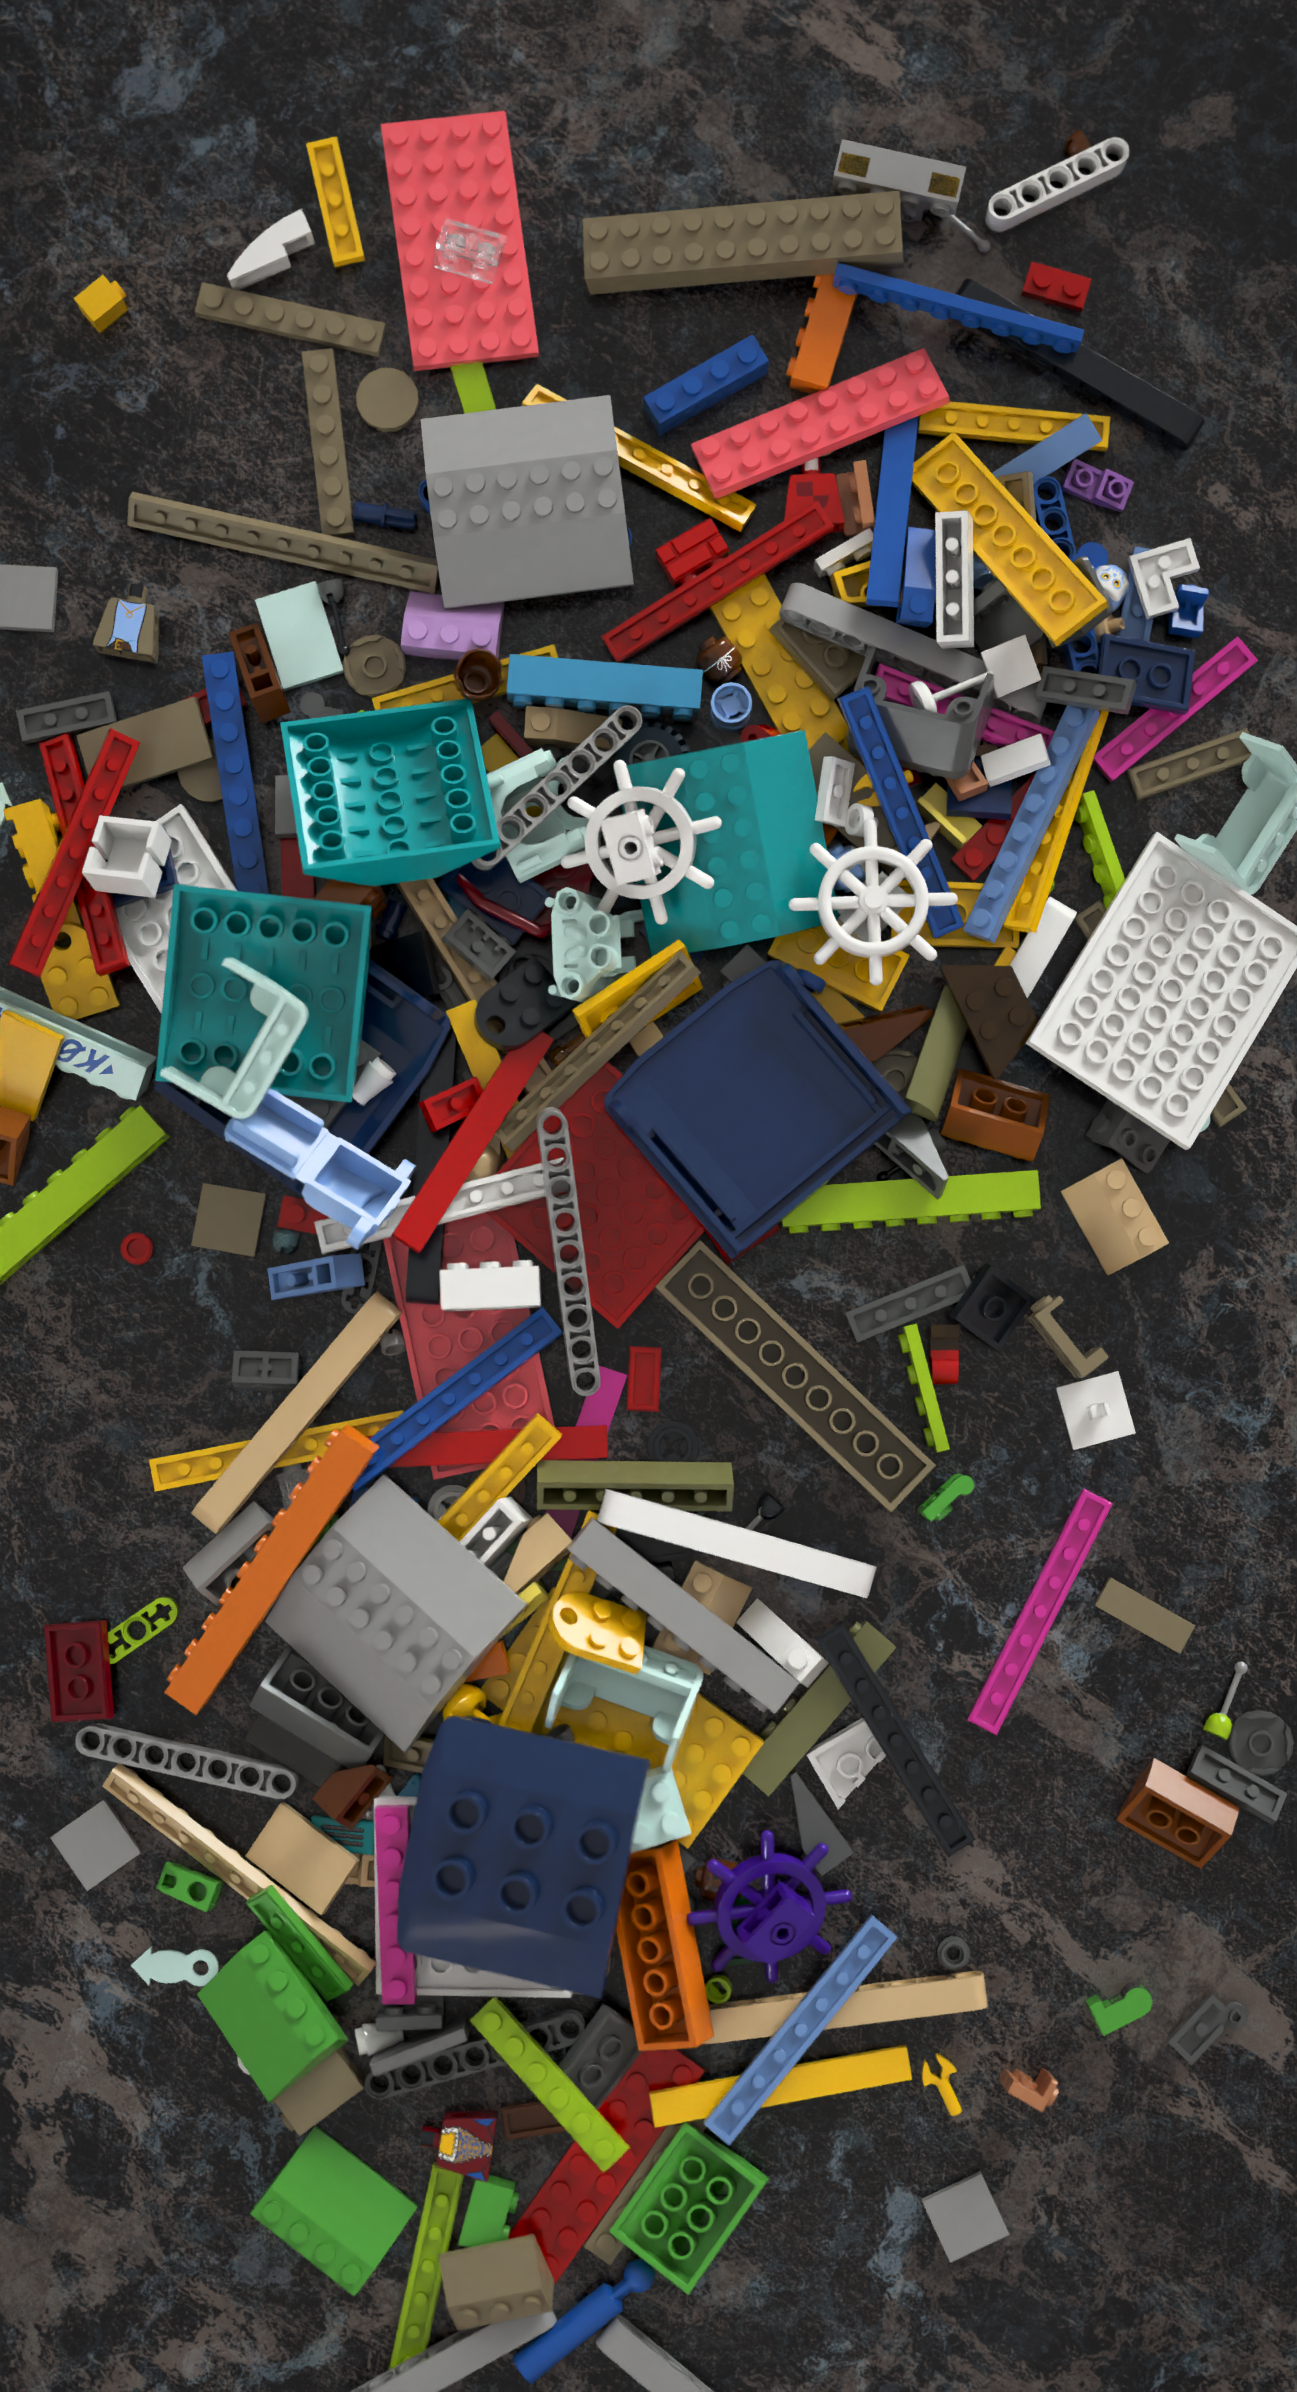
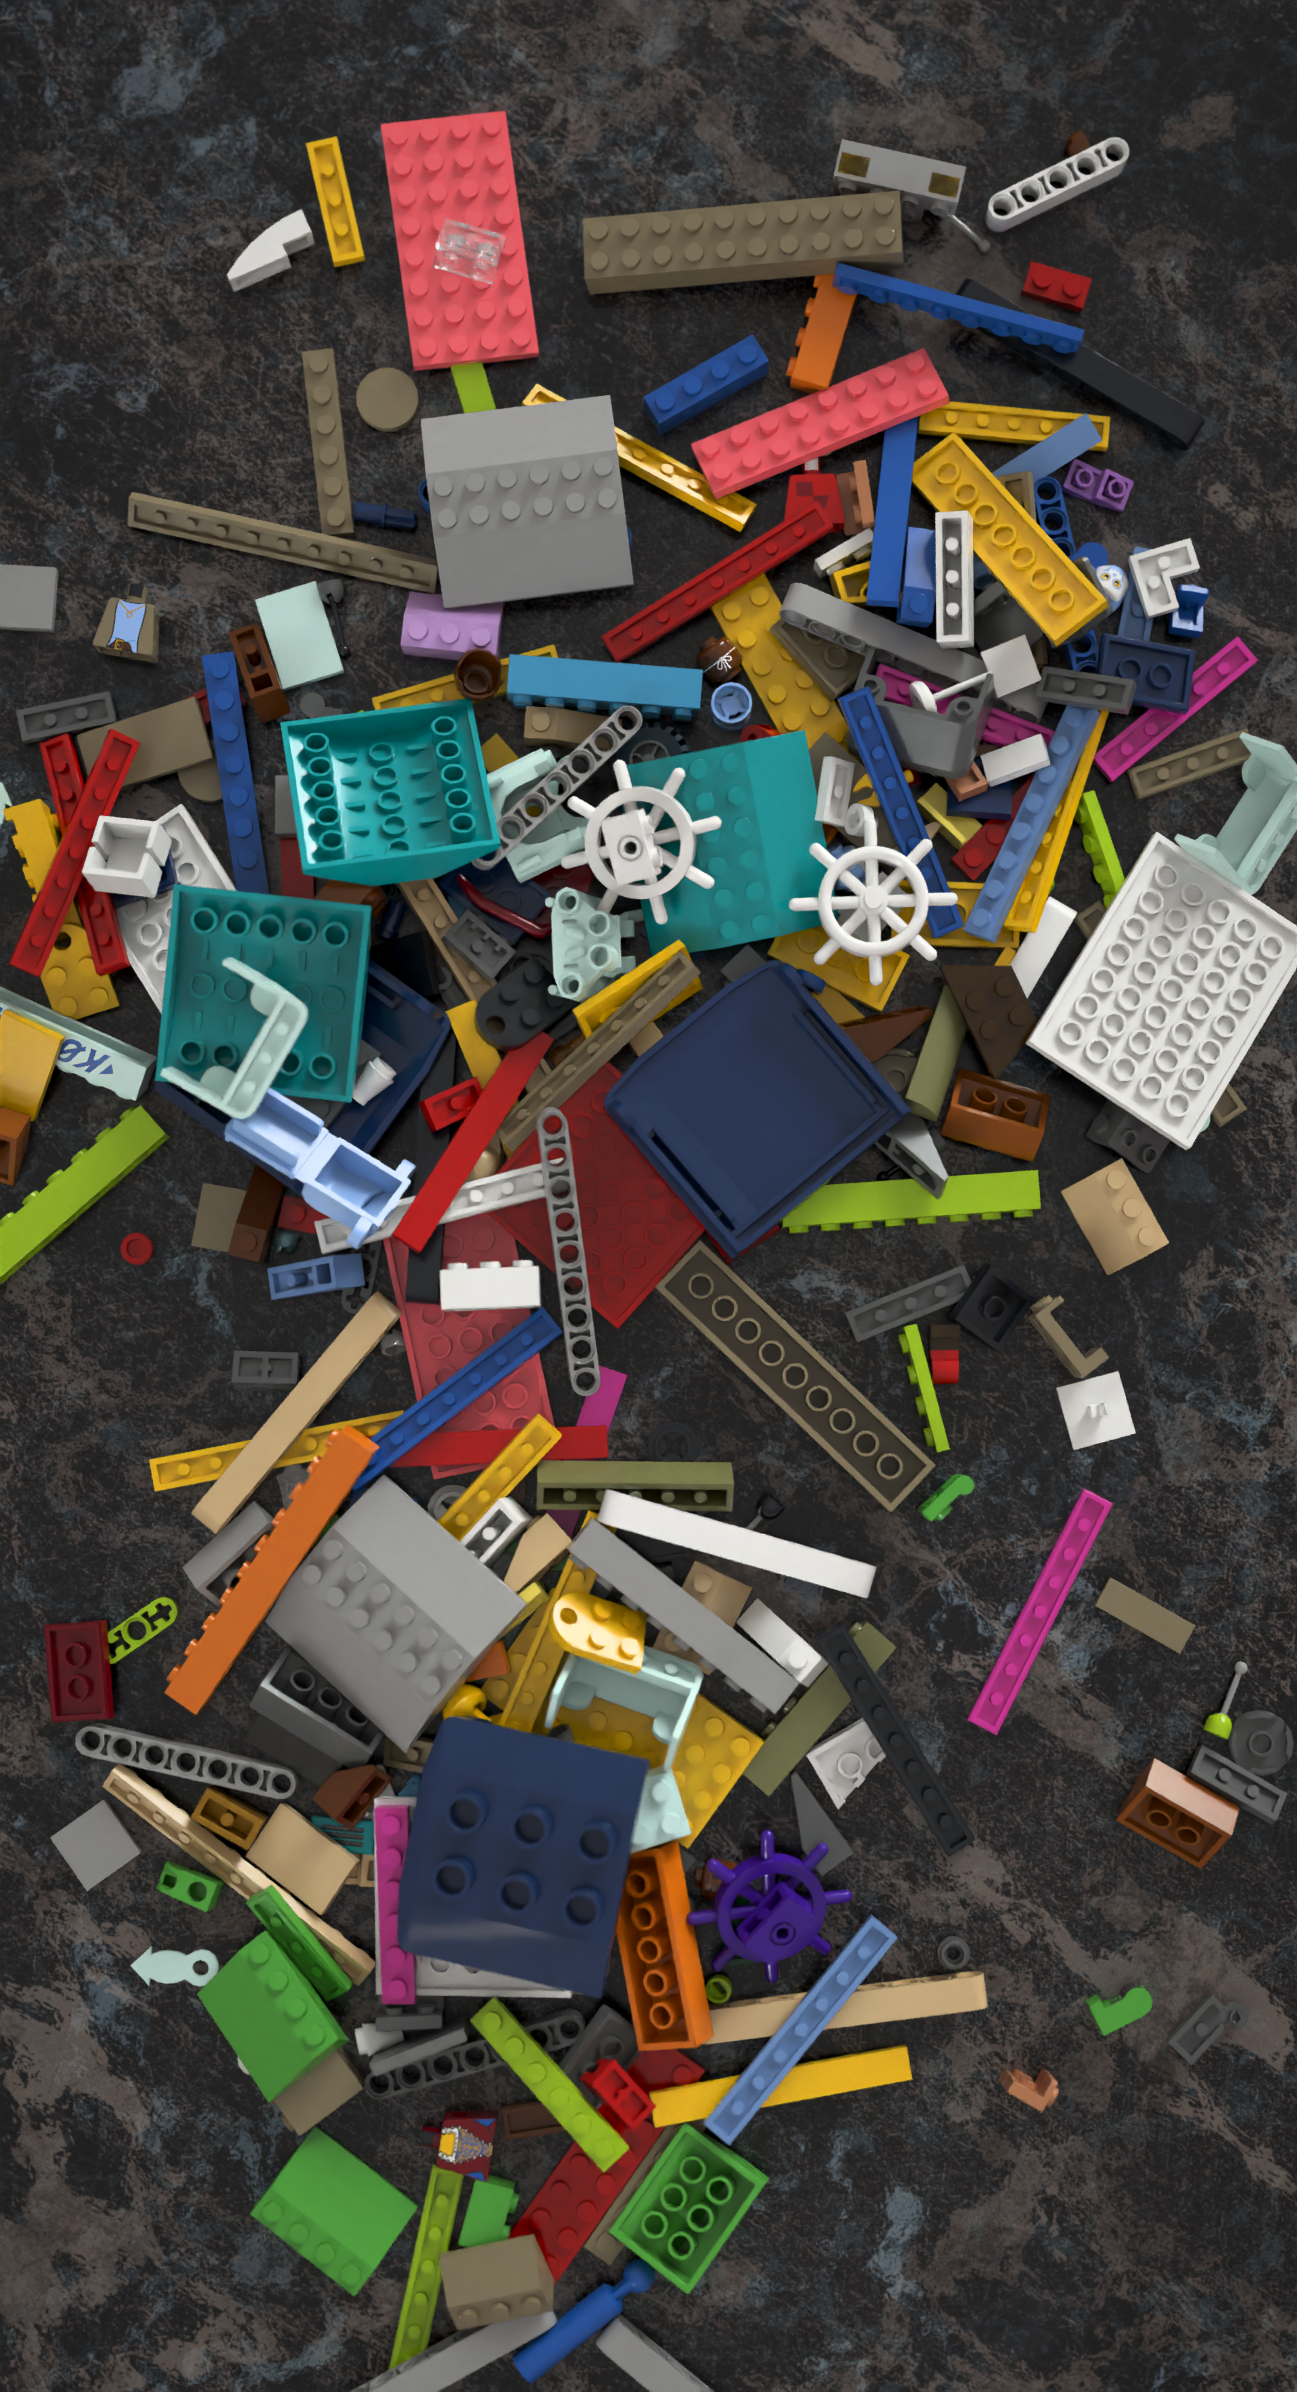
yellow brick [74,275,128,333] -> none
dark tan plate [195,282,387,357] -> none
dark tan tile [343,634,407,699] -> none
dark red tile [489,711,533,759] -> none
red tile [626,1346,662,1412] -> none
red brick [655,518,729,589] -> none
yellow bar [921,2053,962,2116] -> none
light grey tile [921,2171,1010,2263] -> none
tan tile [1094,614,1125,644] -> none
none -> pearl gold brick [190,1784,268,1850]
none -> reddish brown slope [228,1164,285,1264]
none -> red hinge [579,2058,656,2131]

